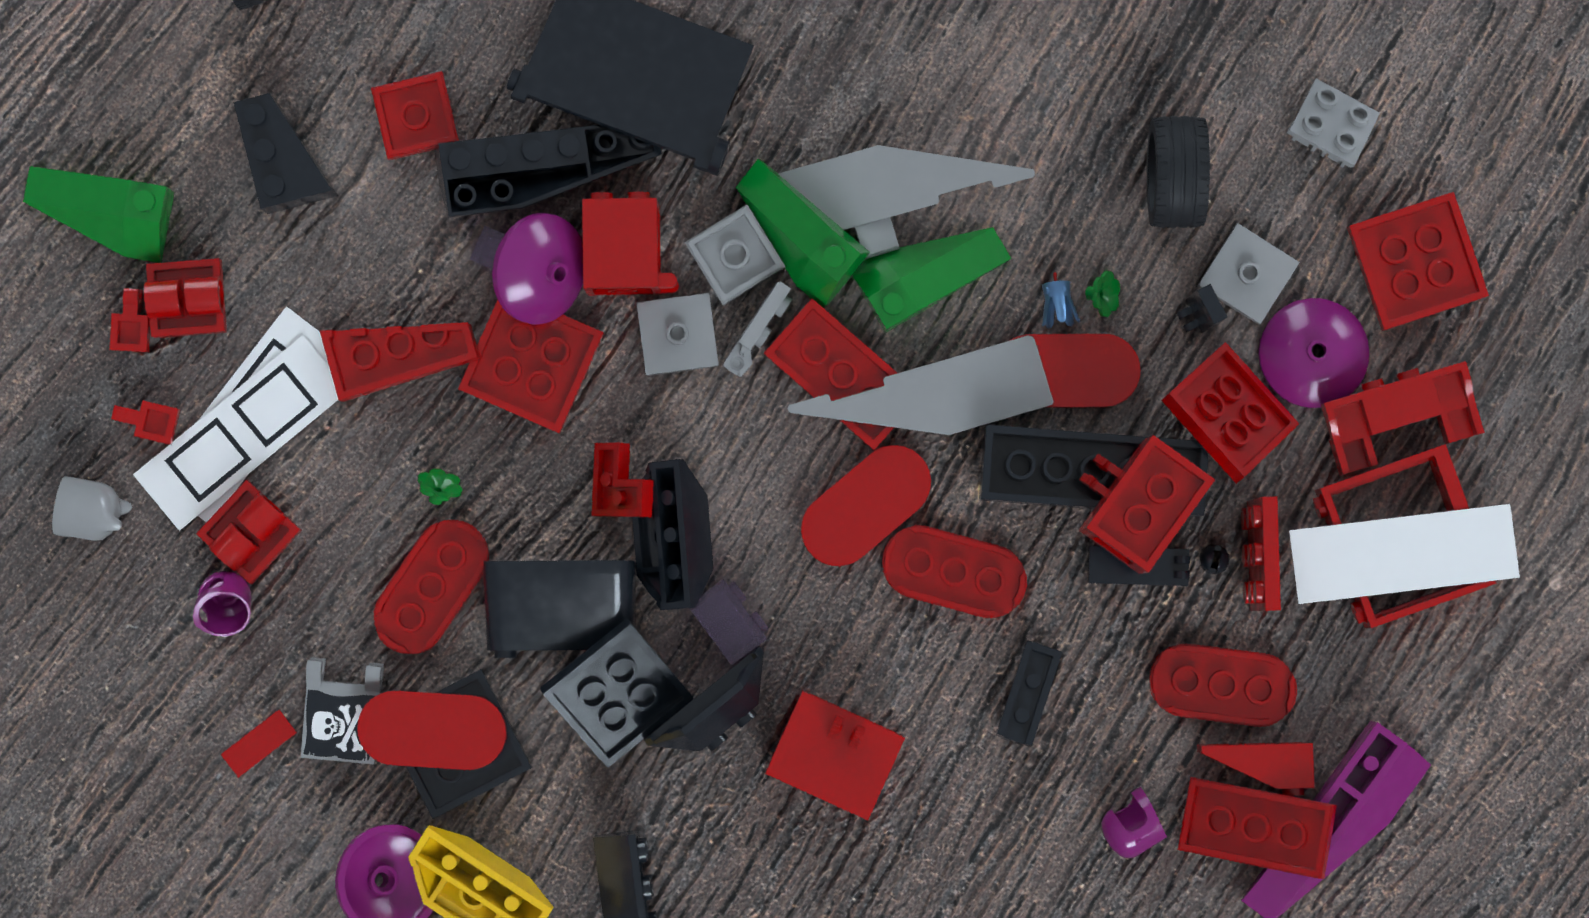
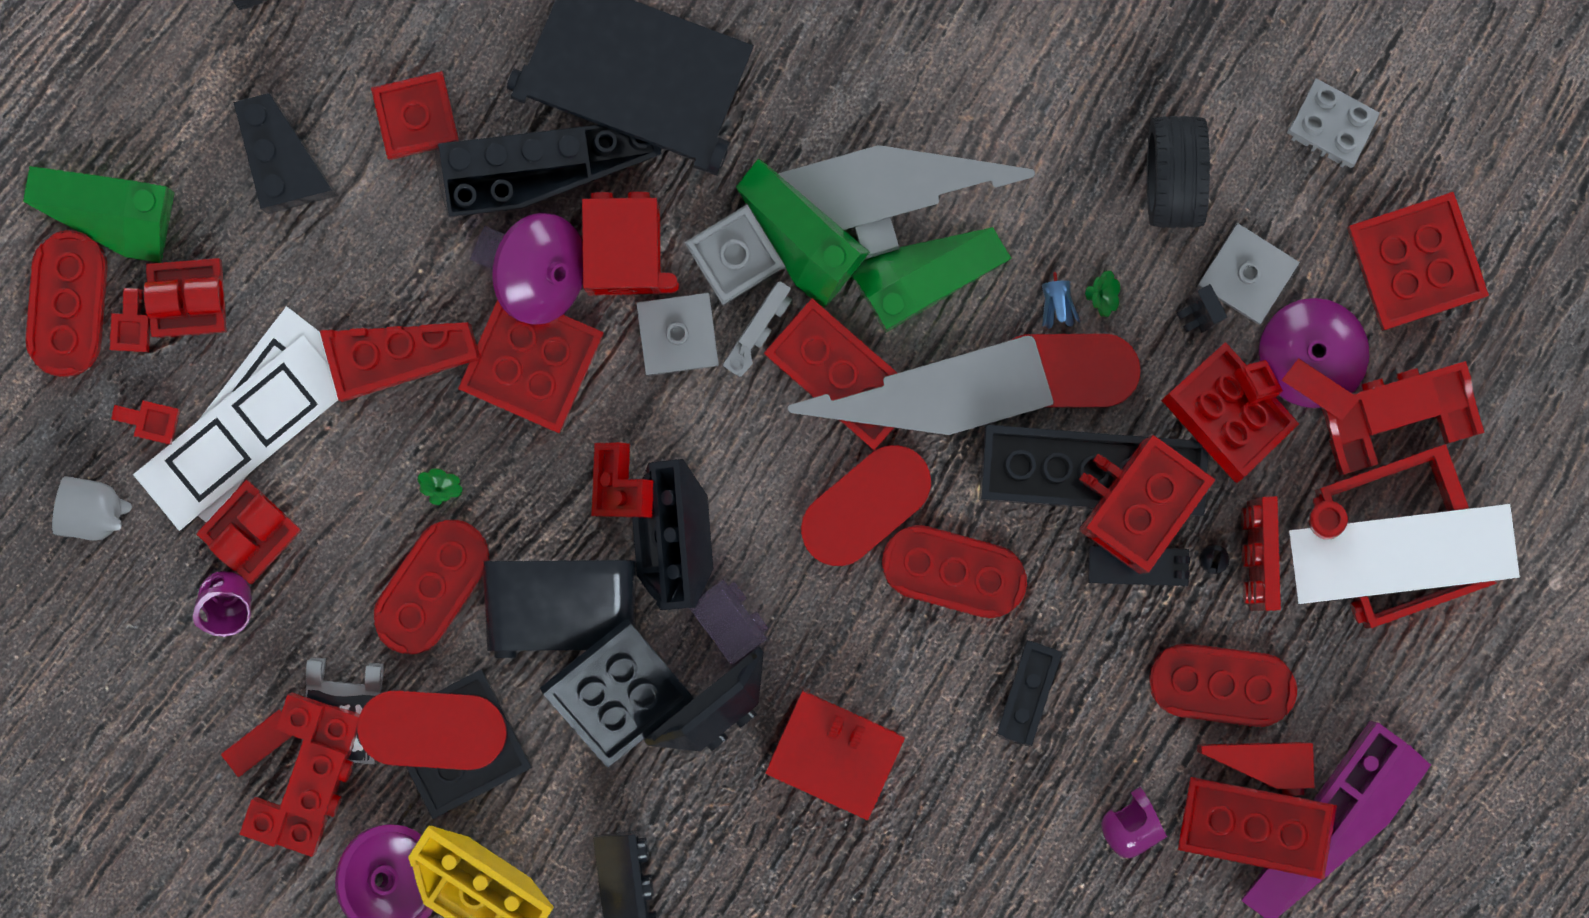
none -> red tile [25,230,108,377]
none -> red bracket [239,692,360,857]
none -> red tile [1233,360,1283,404]
none -> red sticker [1281,358,1360,421]
none -> red tile [1309,501,1348,540]

